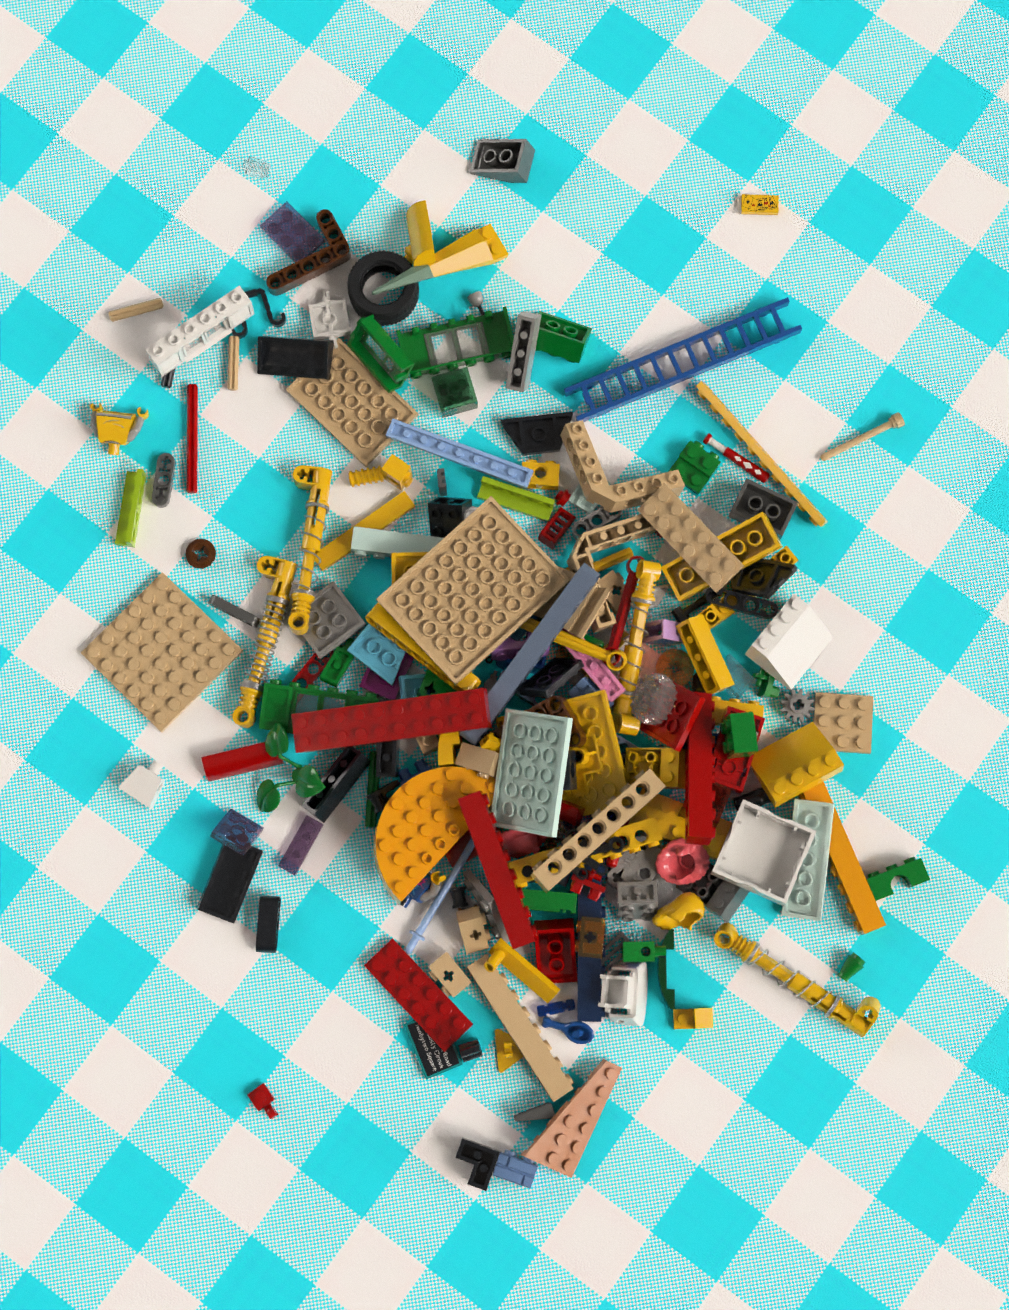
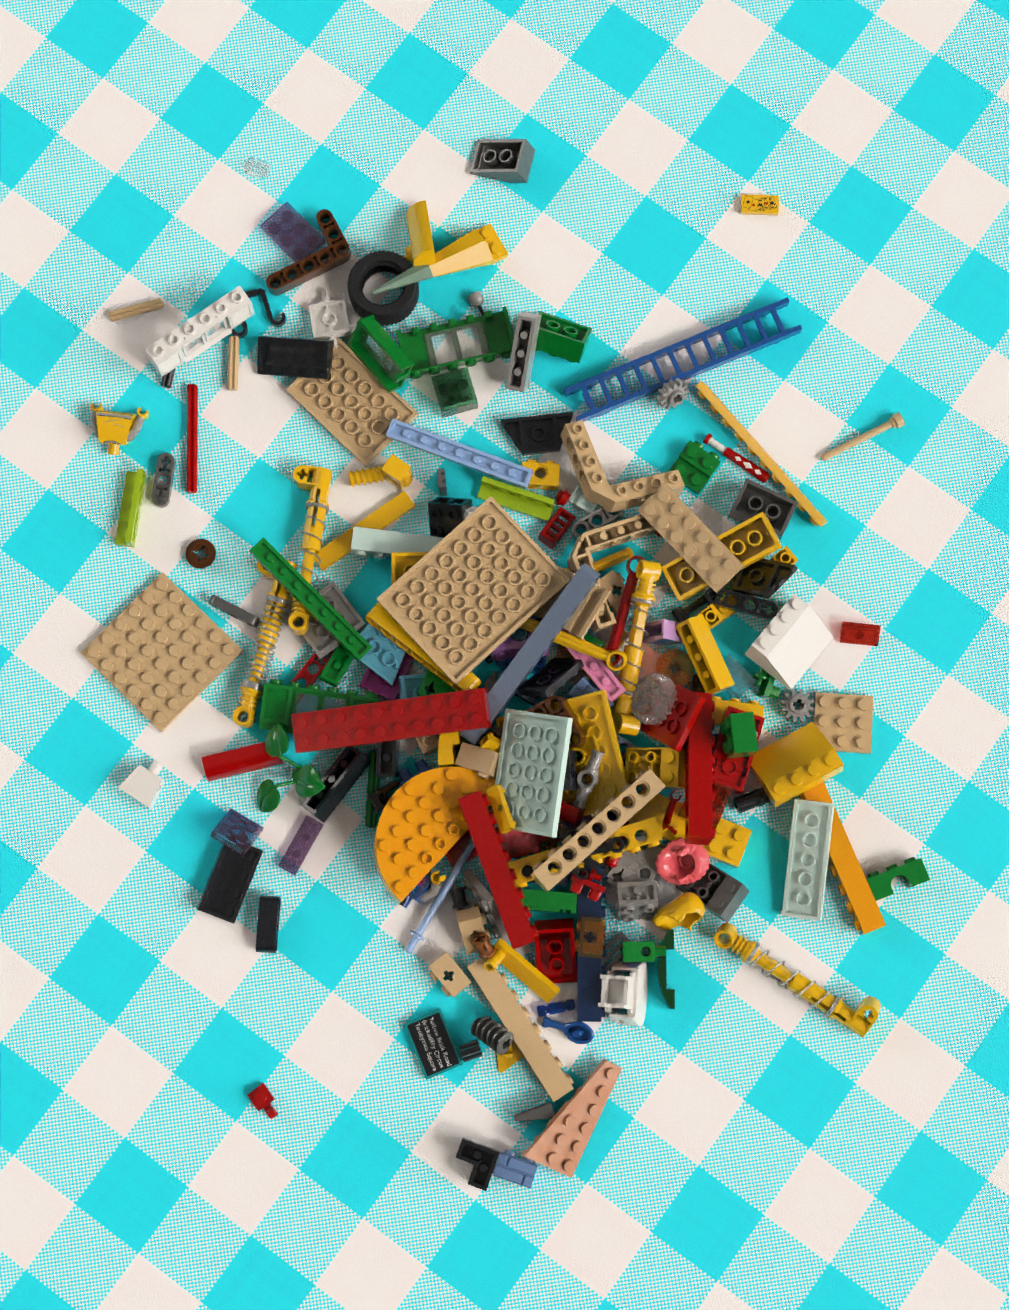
red plate [364,938,473,1052] -> none
yellow slope [673,1008,713,1029] -> none
white tile [711,799,816,906] -> none
green cone [837,952,866,982] -> none
none -> green plate [249,537,373,662]
none -> dark grey piece [471,1016,514,1055]
none -> dark orange bush [472,933,496,959]
none -> yellow piece [486,784,517,834]
none -> light grey pin [572,749,604,809]
none -> light grey gear [656,378,689,410]
none -> red piece [662,790,682,835]
none -> clear red slope [839,622,881,646]

